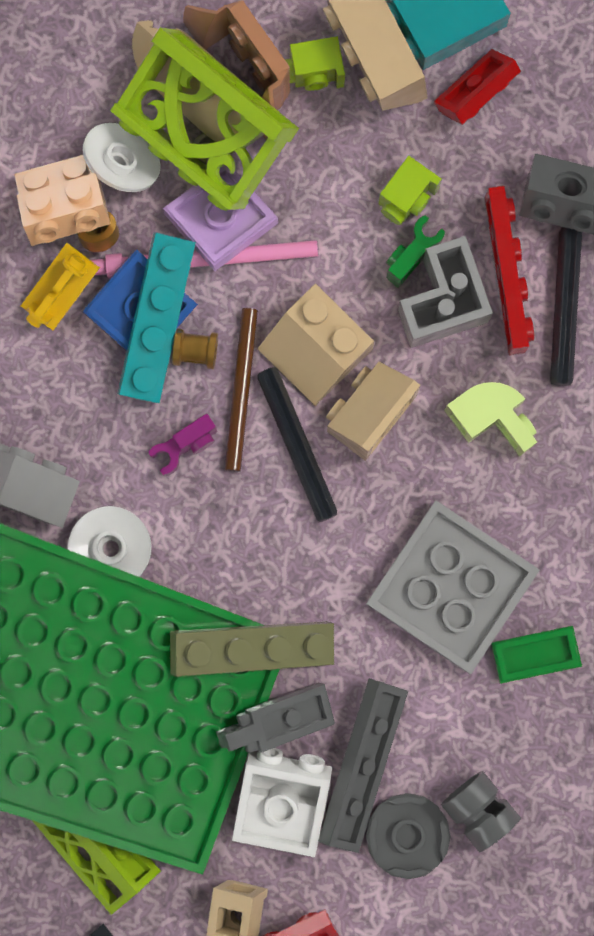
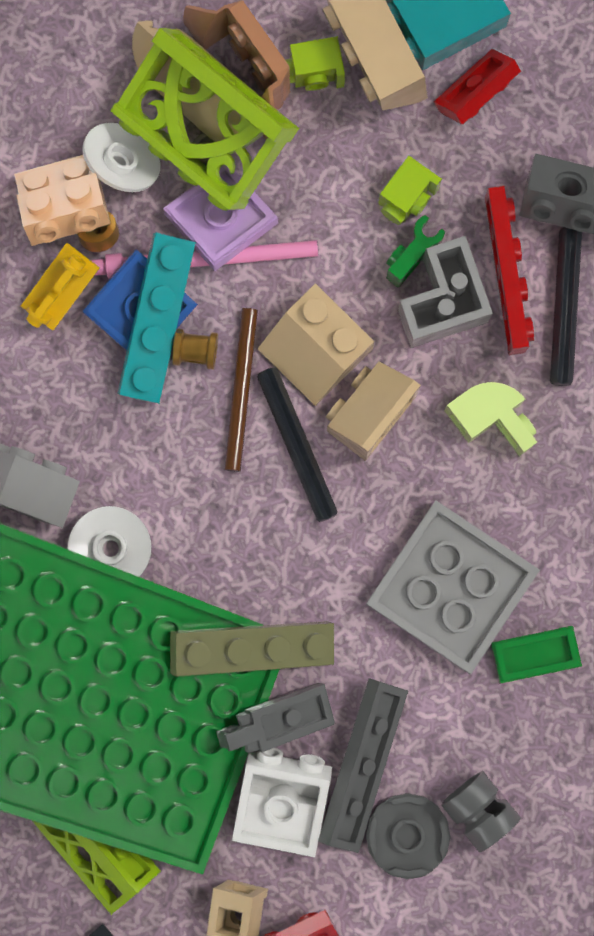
magenta plate [148,413,218,476] -> none

